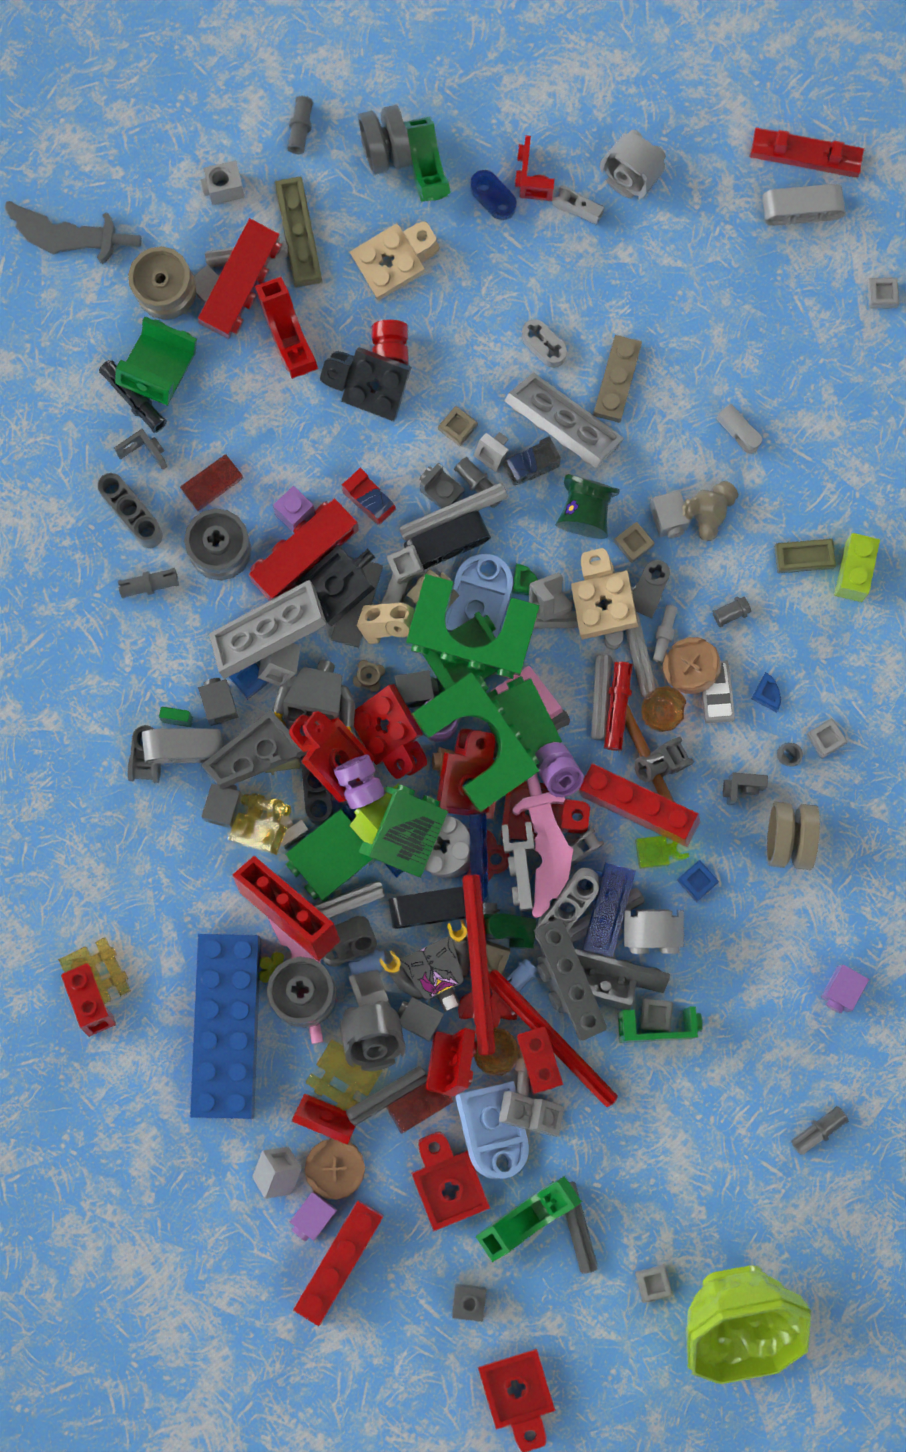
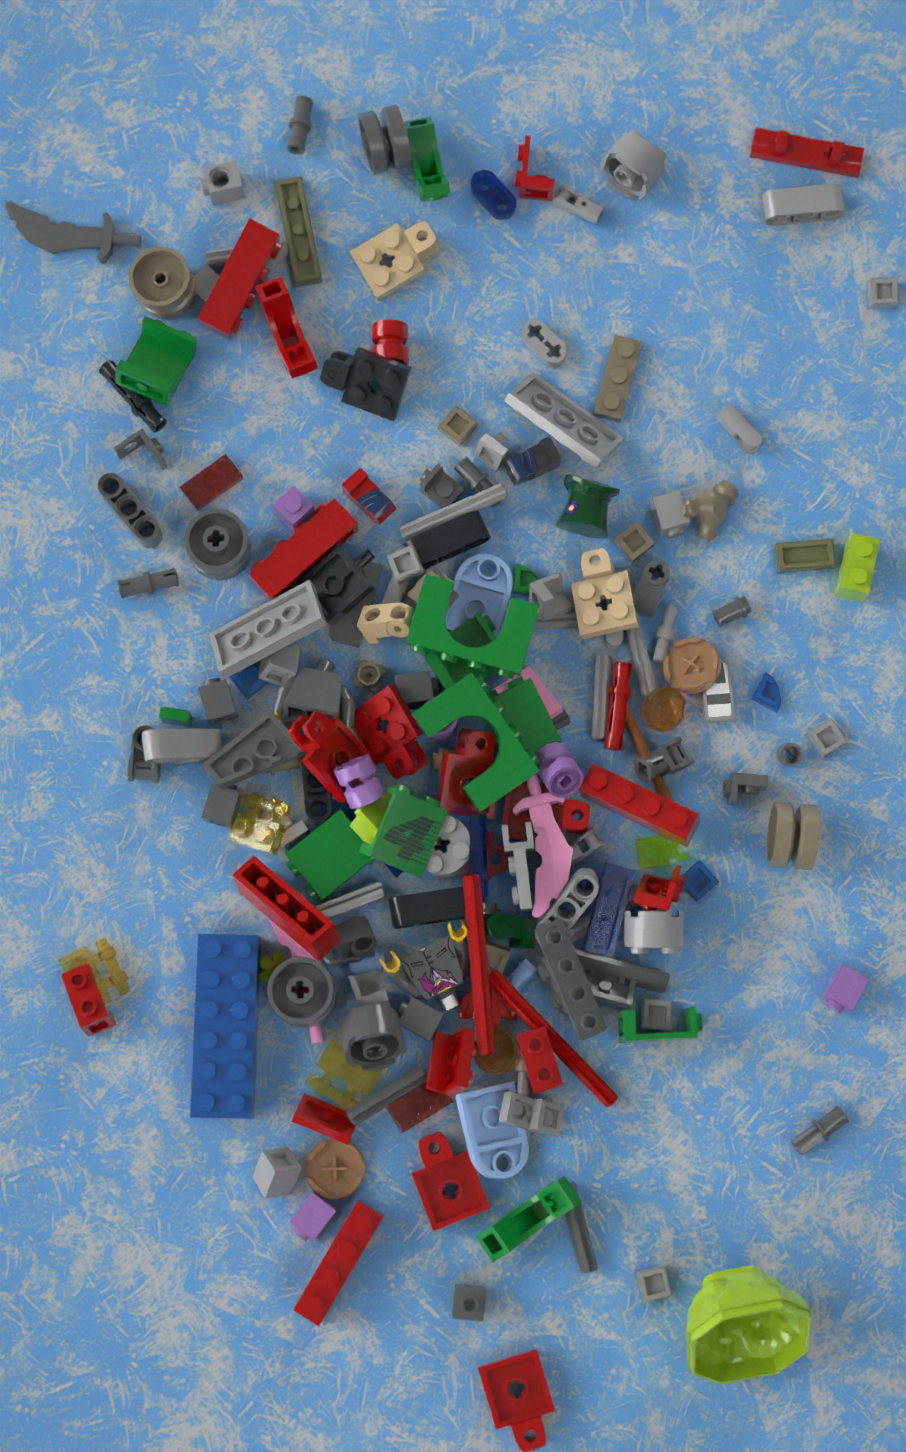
none -> red bracket [634,865,685,911]

